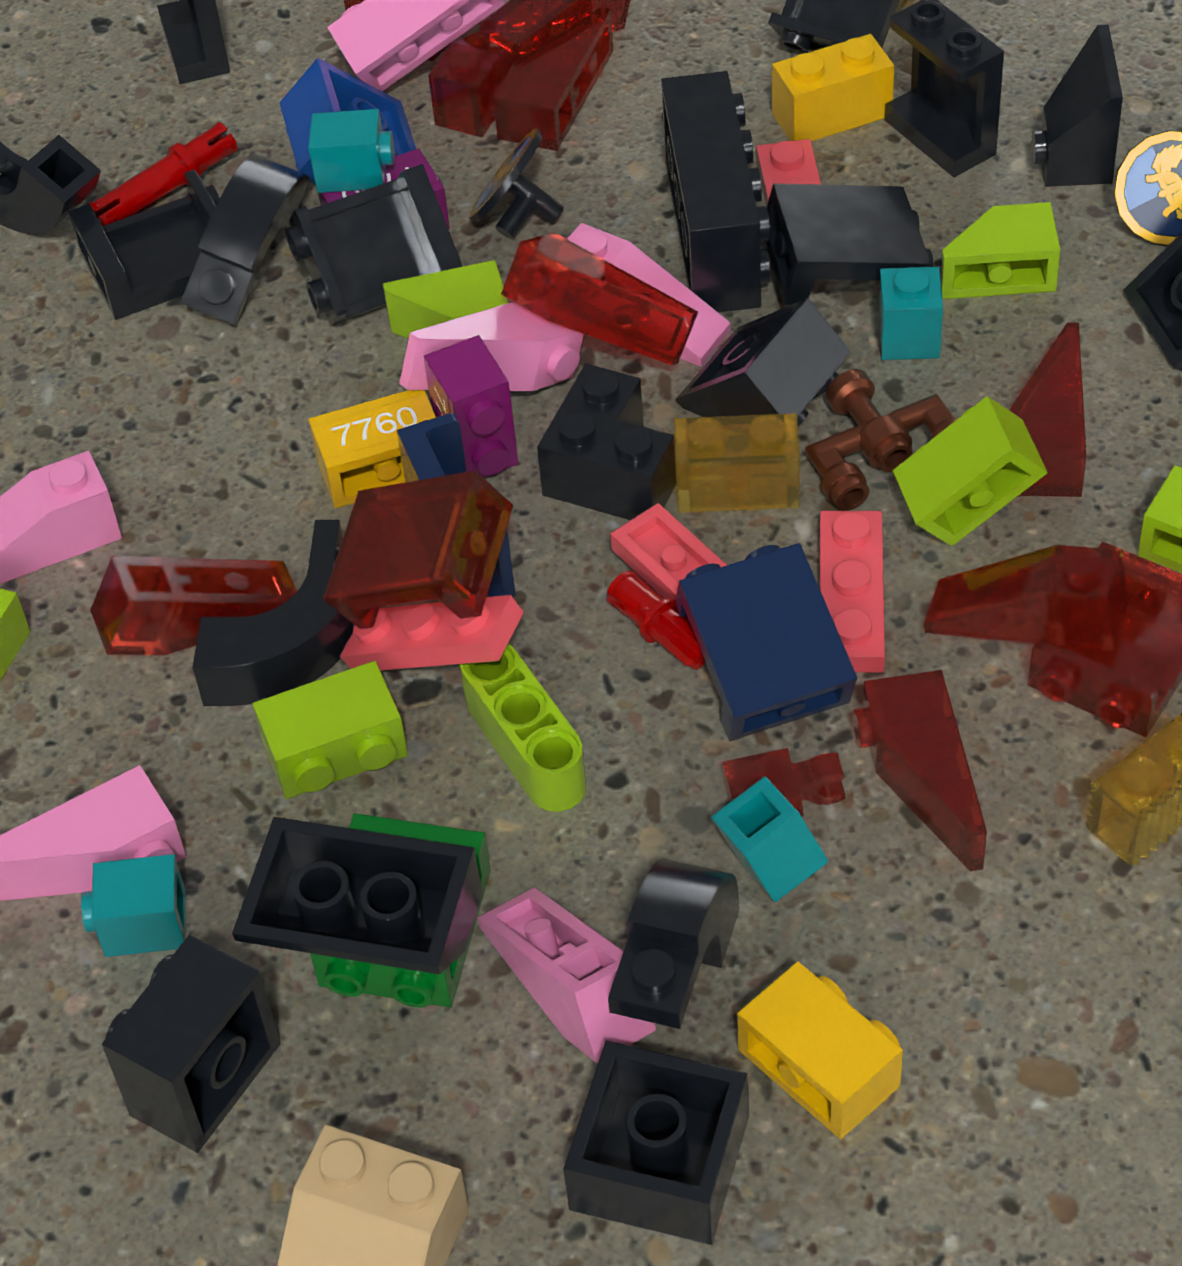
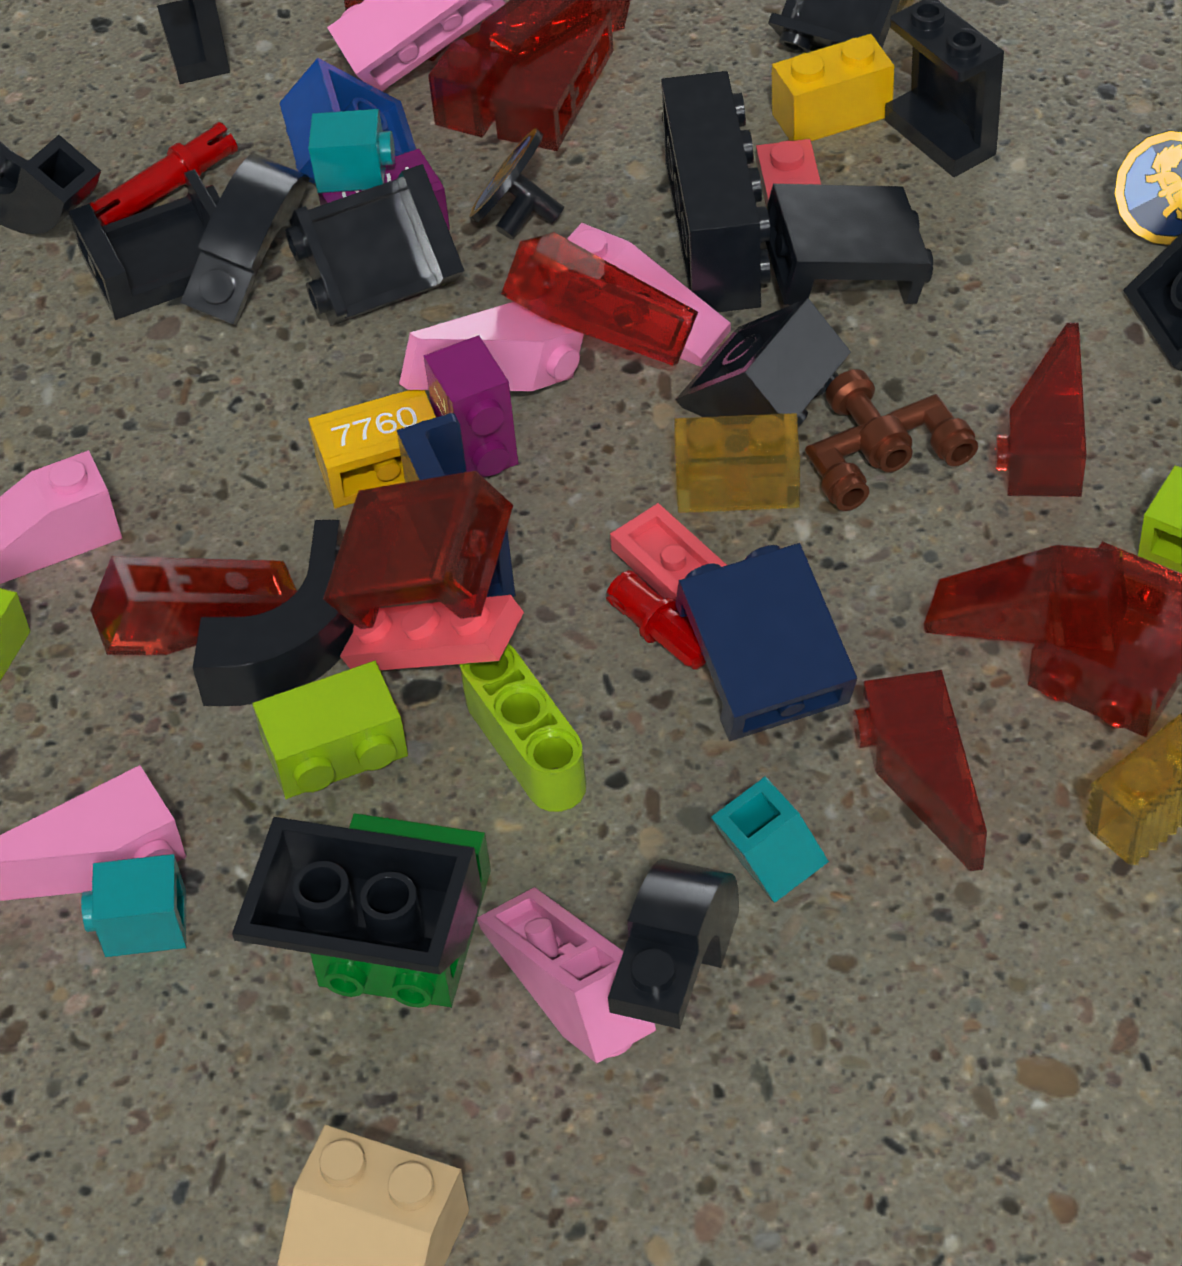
black brick [102,934,281,1153] -> none
lime slope [383,260,509,339] -> none
black brick [537,363,677,520] -> none
black brick [563,1040,749,1245] -> none
clear red plate [723,748,846,817] -> none
yellow brick [737,961,903,1140] -> none
coral plate [820,511,885,673] -> none
teal brick [879,267,943,360] -> none
lime brick [893,396,1048,546] -> none
lime slope [941,202,1061,299] -> none
black slope [1031,24,1123,187] -> none

